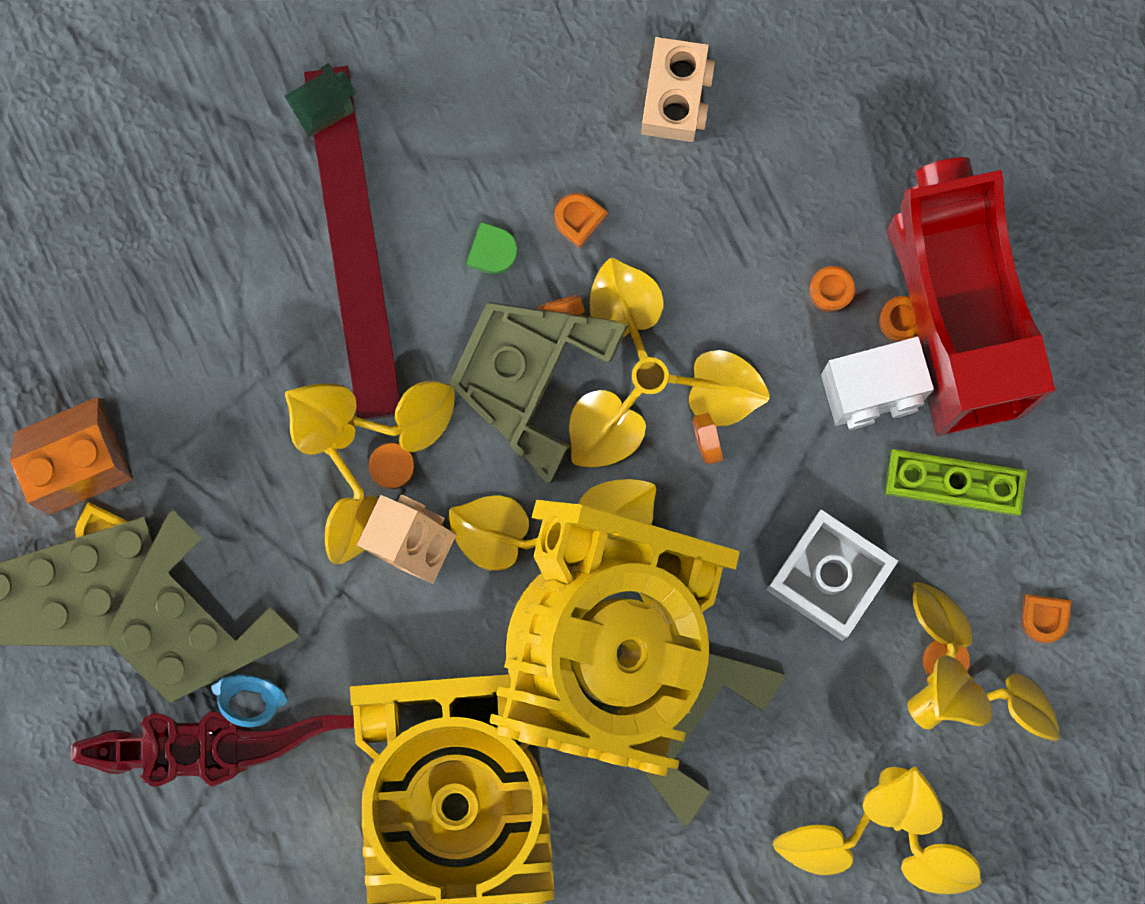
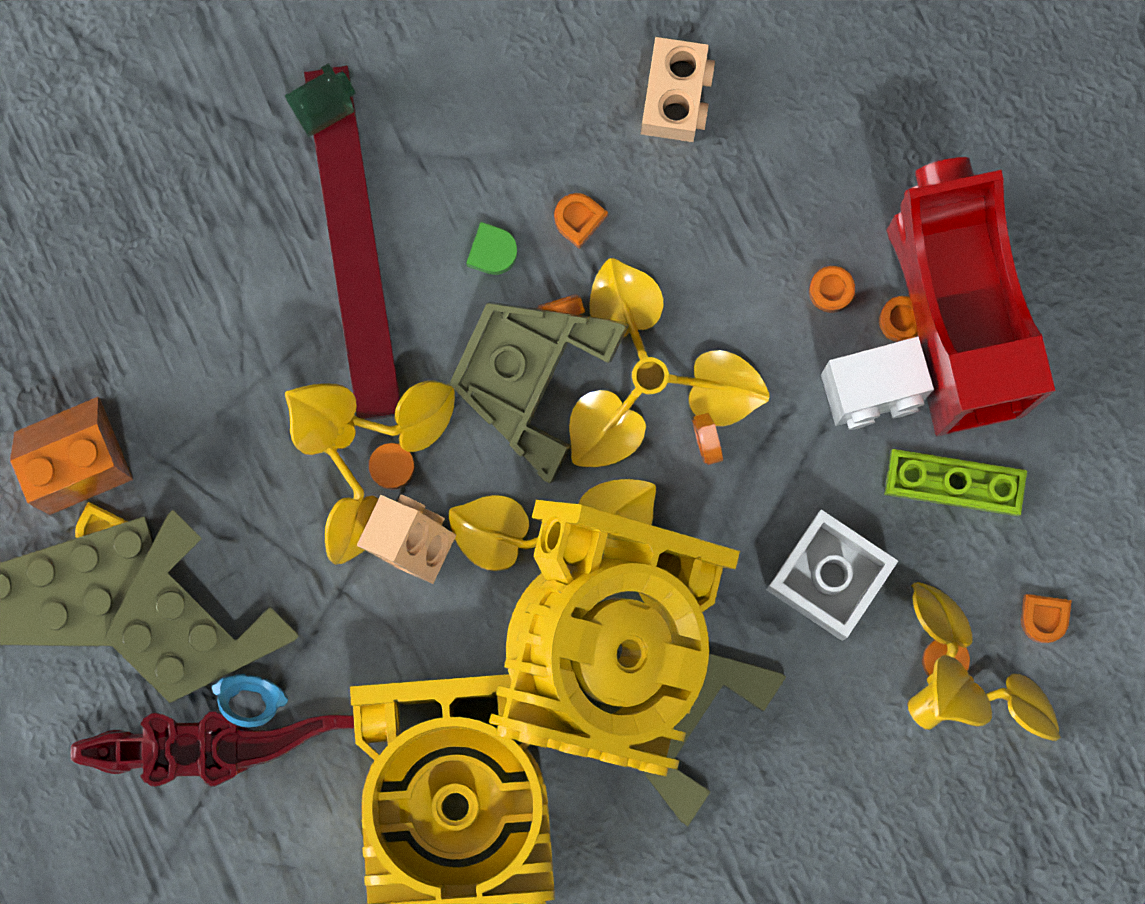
yellow plant [772,766,982,894] -> none

